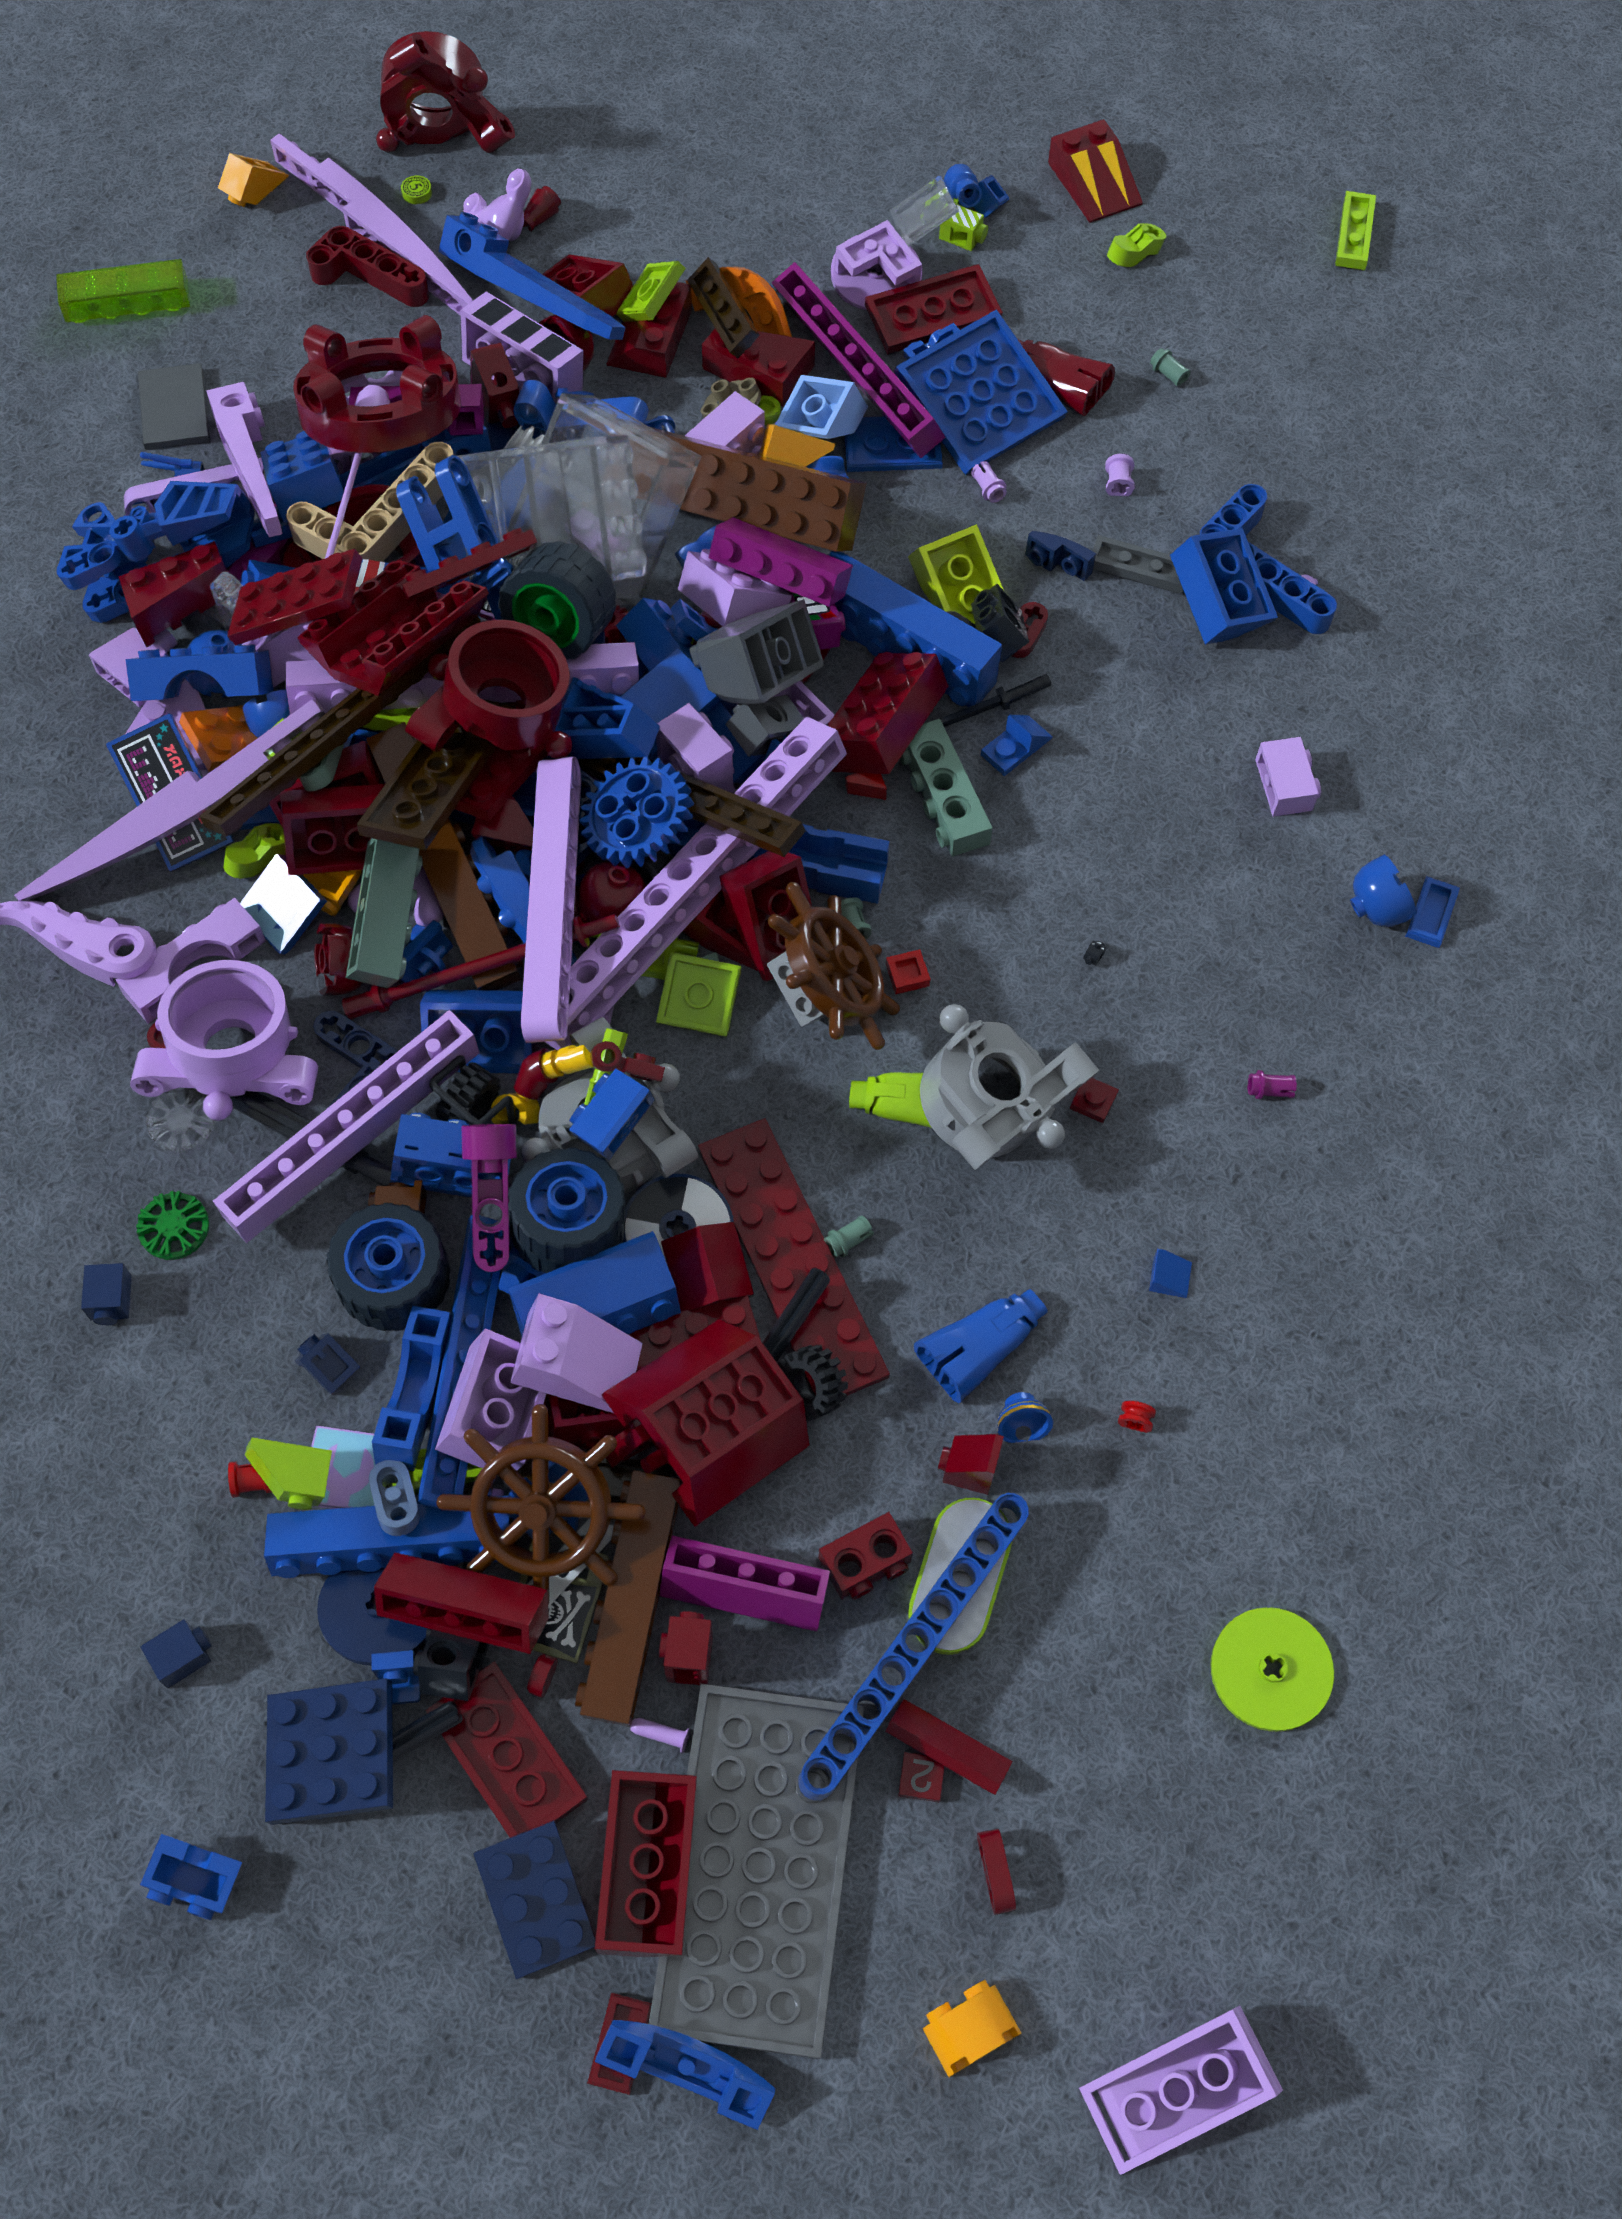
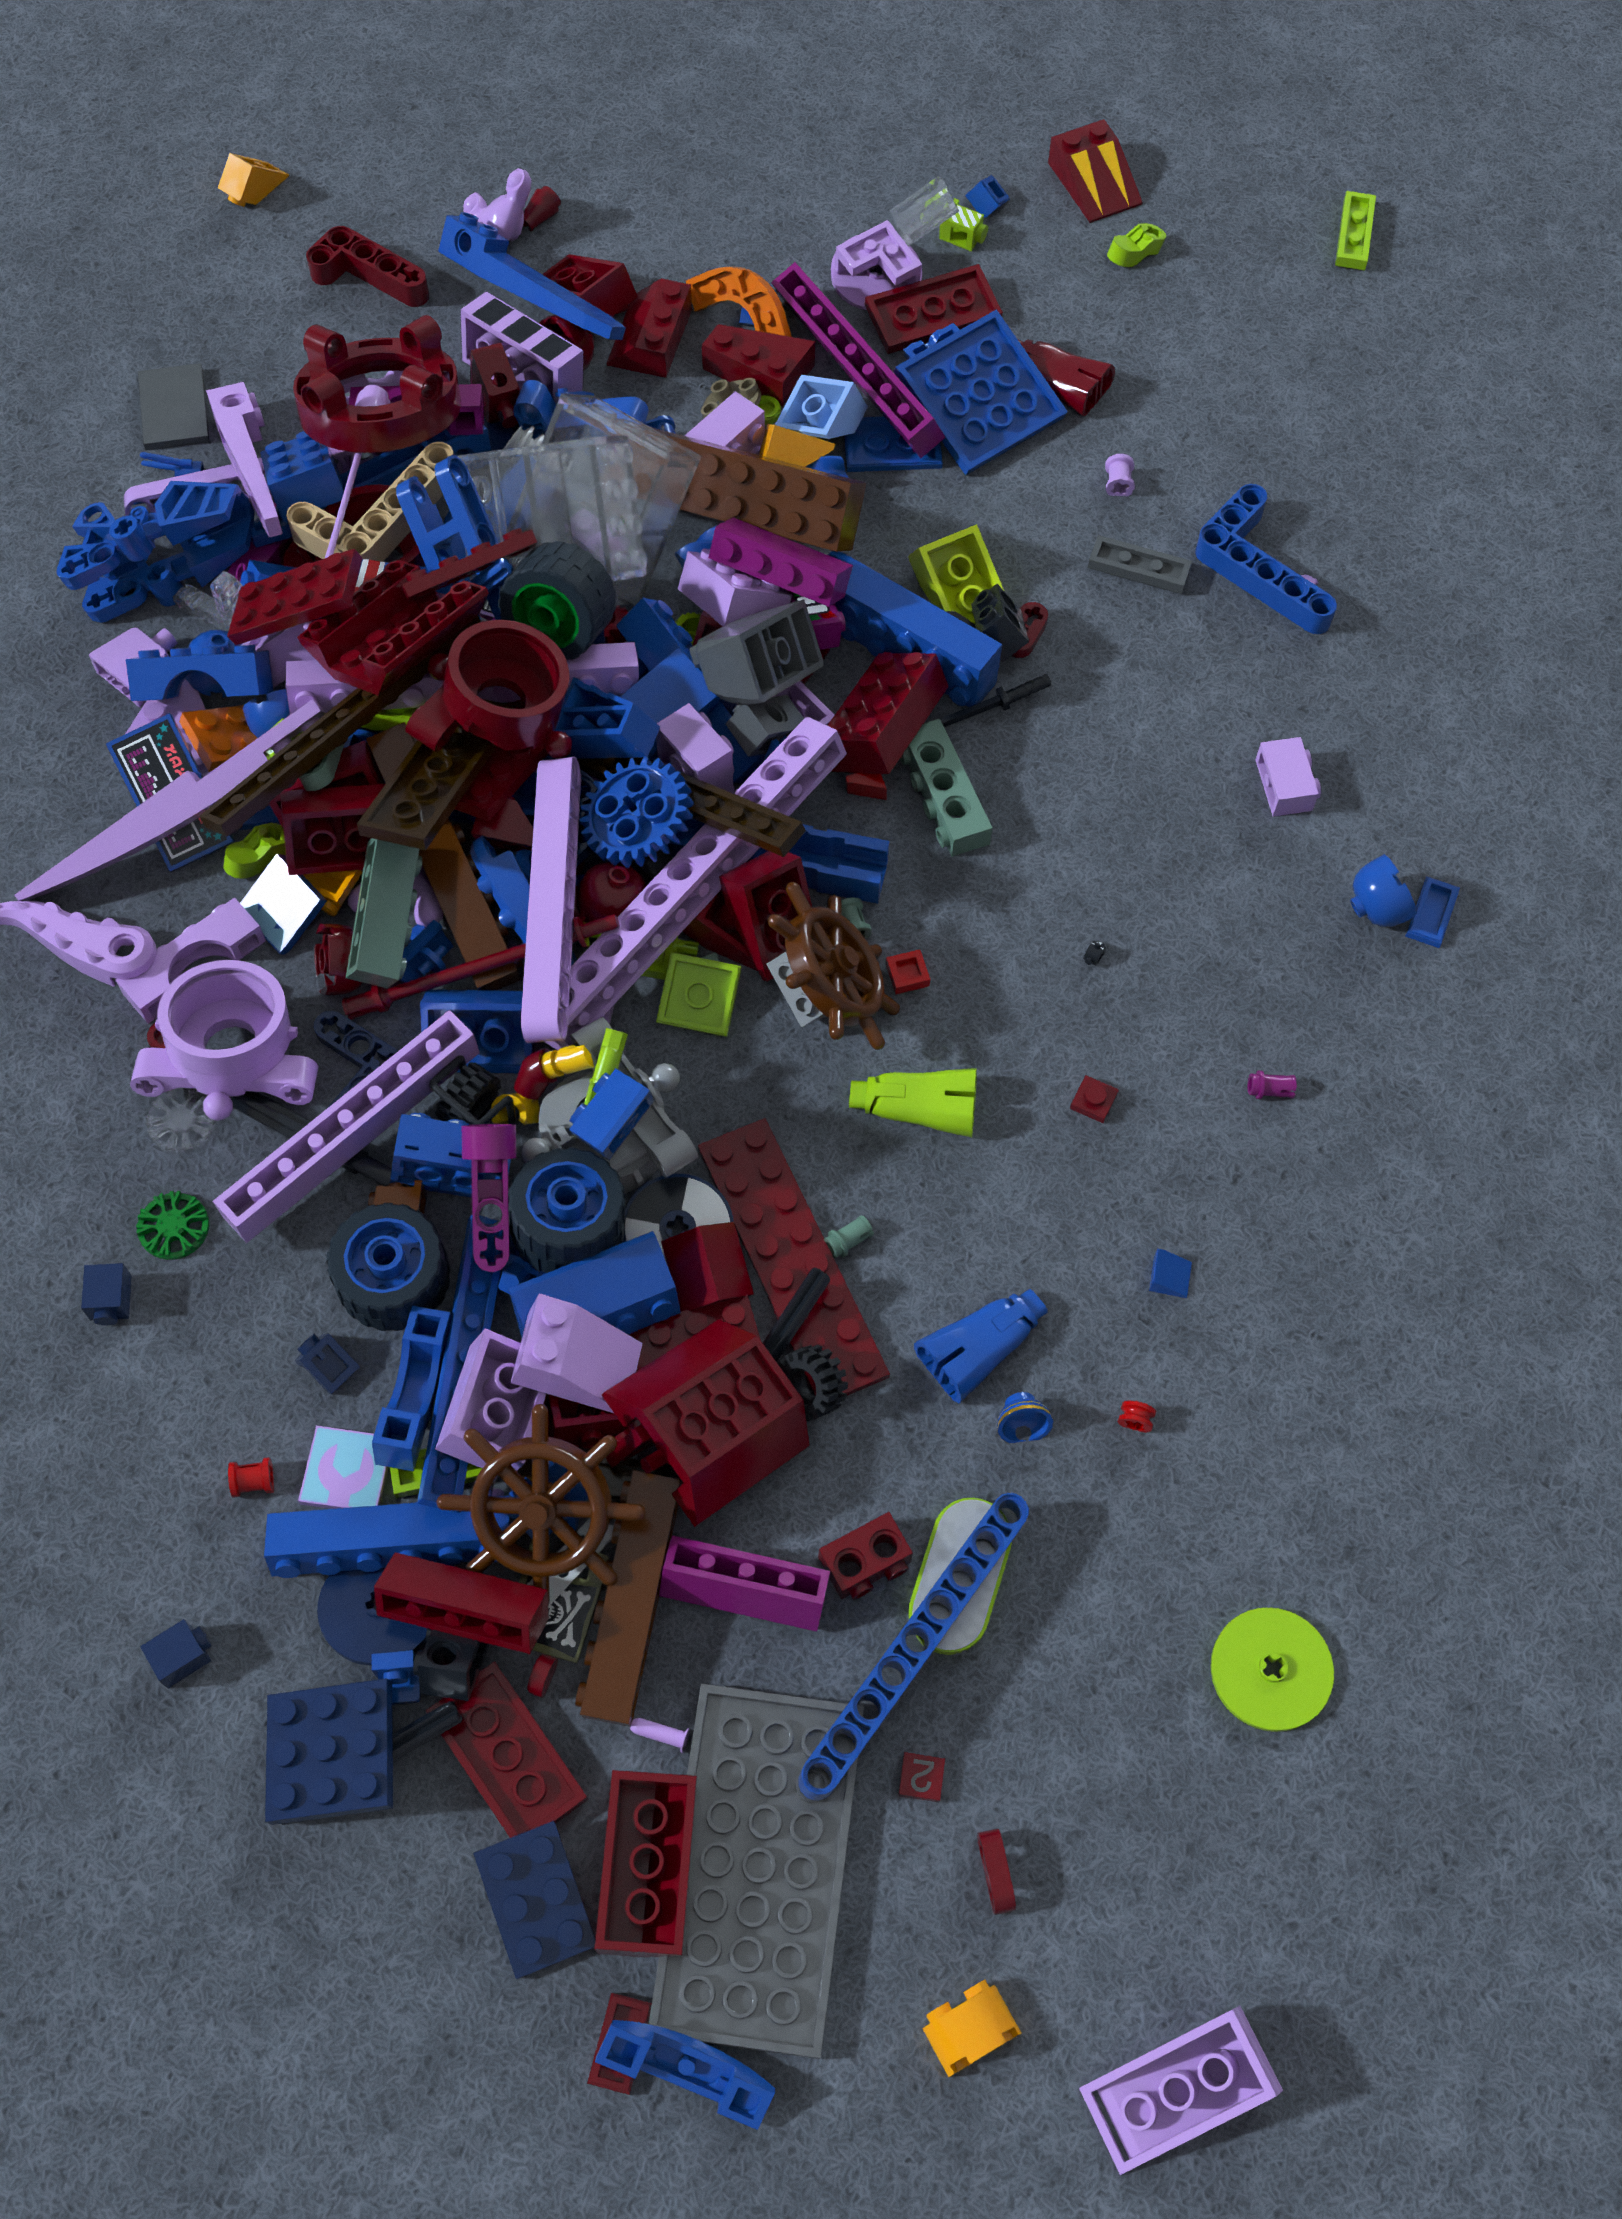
clear neon green brick [56,259,190,323] -> none
dark red wedge [118,541,236,648] -> none
blue cylinder [140,1834,242,1920] -> none
lime slope [245,1437,332,1510] -> none
lavender slope [270,134,473,316] -> none
sand blue plate [369,1460,420,1536] -> none
dark red piece [376,31,515,153] -> none
lime tile [401,175,432,204] -> none
dark red plate [590,1041,665,1083] -> none
lime tile [616,261,686,322] -> none
dark red brick [659,1611,713,1686] -> none
blue plate [671,599,718,641] -> none
dark brown plate [687,257,760,358] -> none
dark red tile [885,1699,1013,1795] -> none
light grey piece [920,1004,1100,1170] -> none
dark red slope [938,1434,1004,1495] -> none
blue piece [944,164,982,208] -> none
lavender pin [971,461,1006,503] -> none
blue slope [980,714,1053,776] -> none
dark blue slope [1025,531,1096,581] -> none
sand green pin [1150,348,1191,386] -> none
blue slope [1170,528,1278,645] -> none

